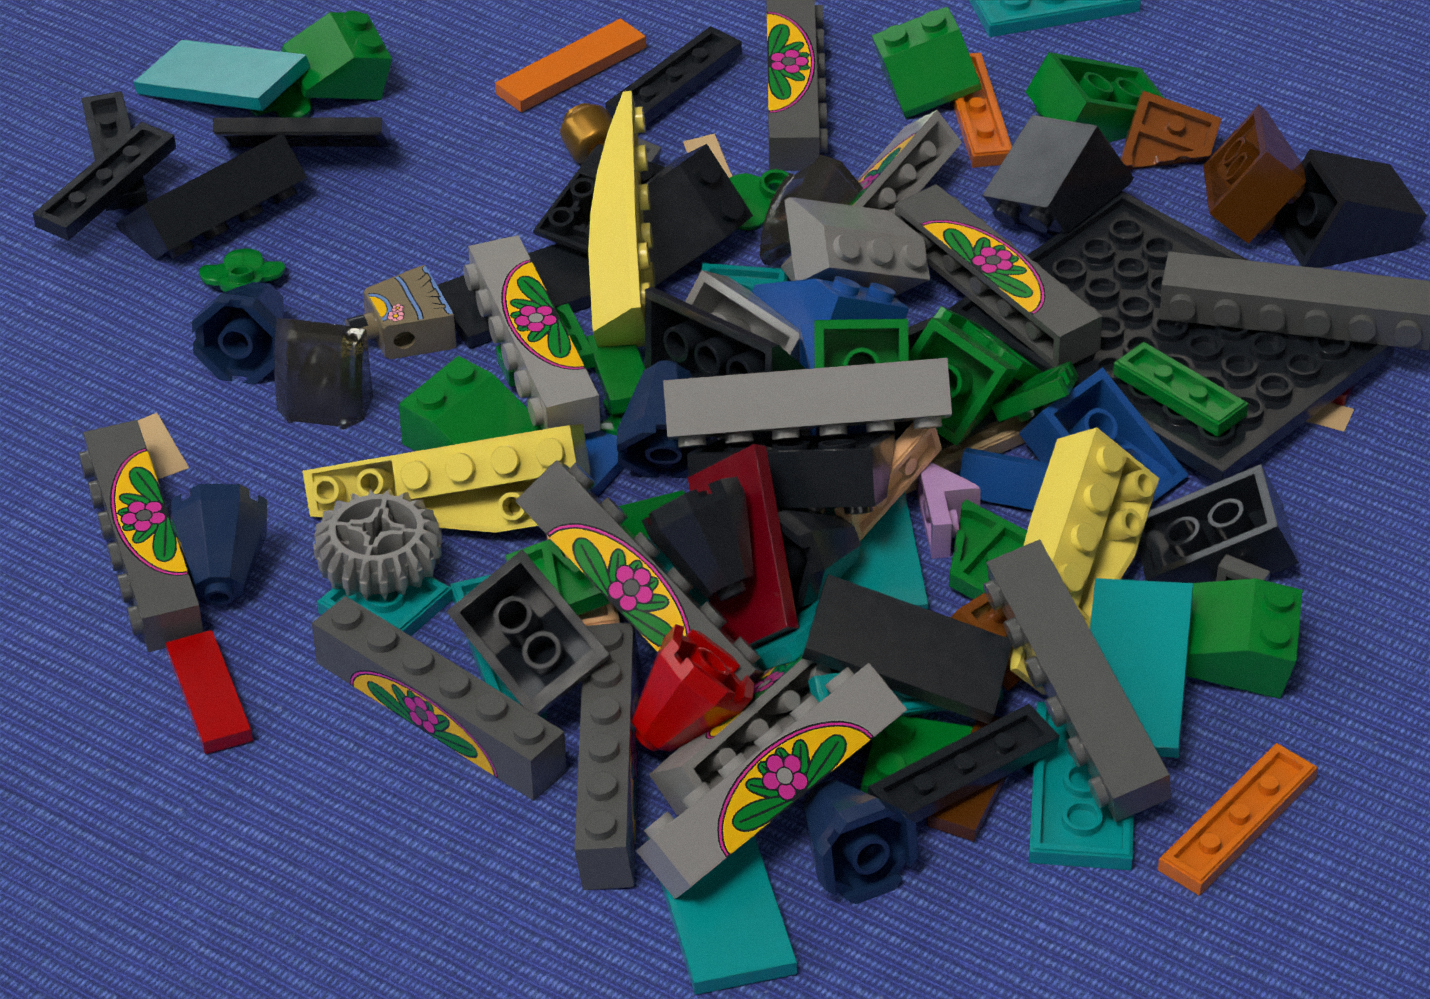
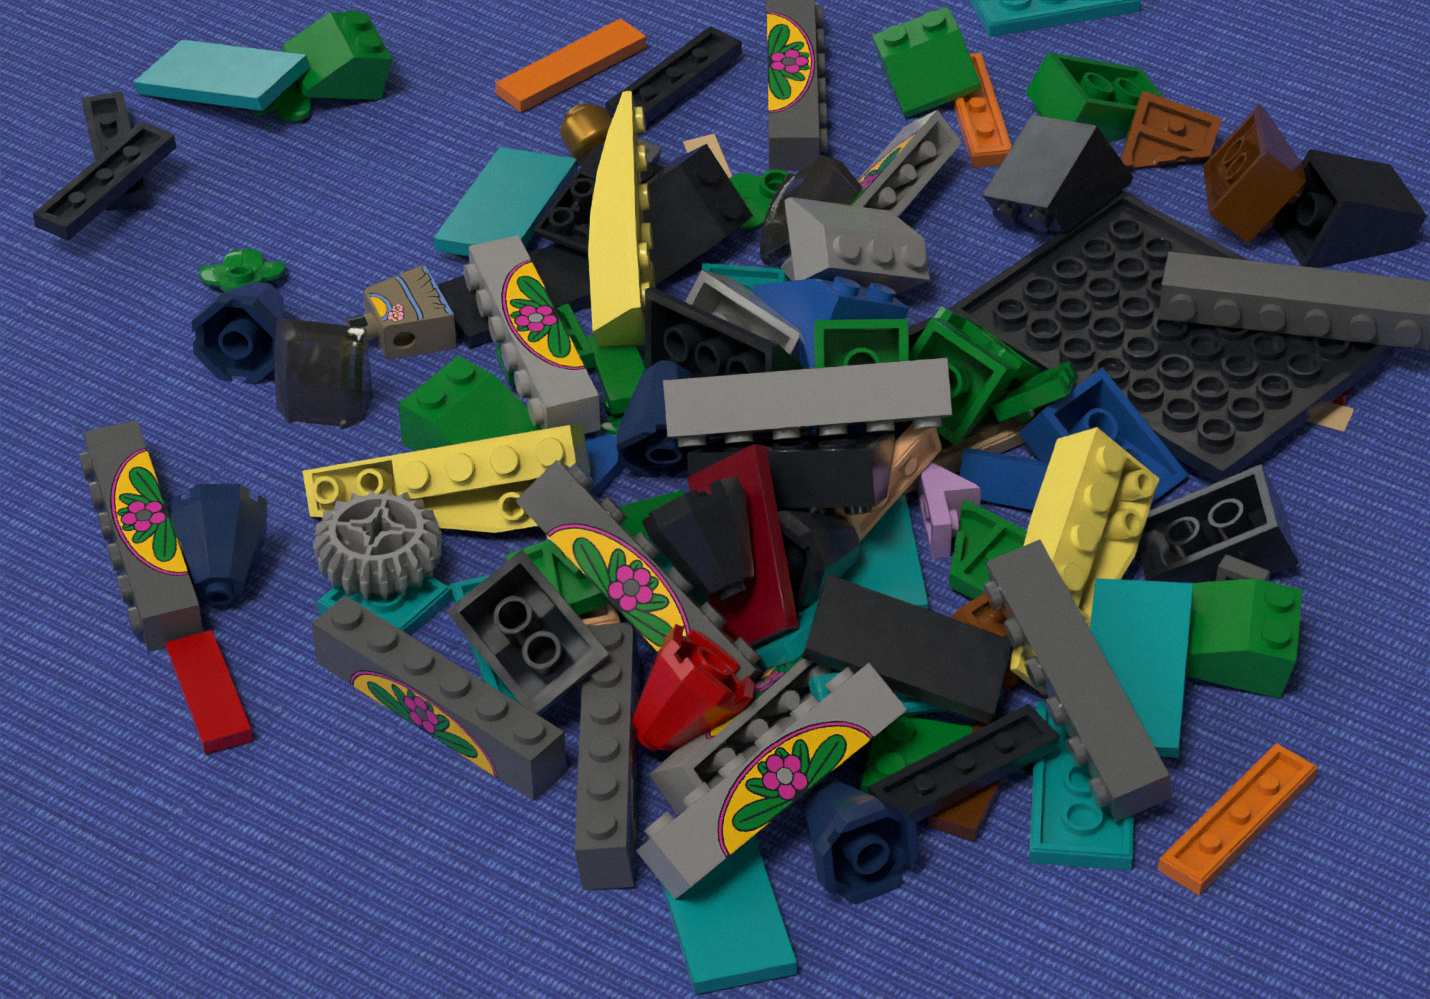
black slope [116,133,307,260] -> none
tan sticker [138,413,189,479] -> none
black tile [213,117,391,147] -> none
dark grey brick [895,184,1102,367] -> none
green tile [1113,342,1249,437] -> none
none -> teal tile [433,147,578,256]

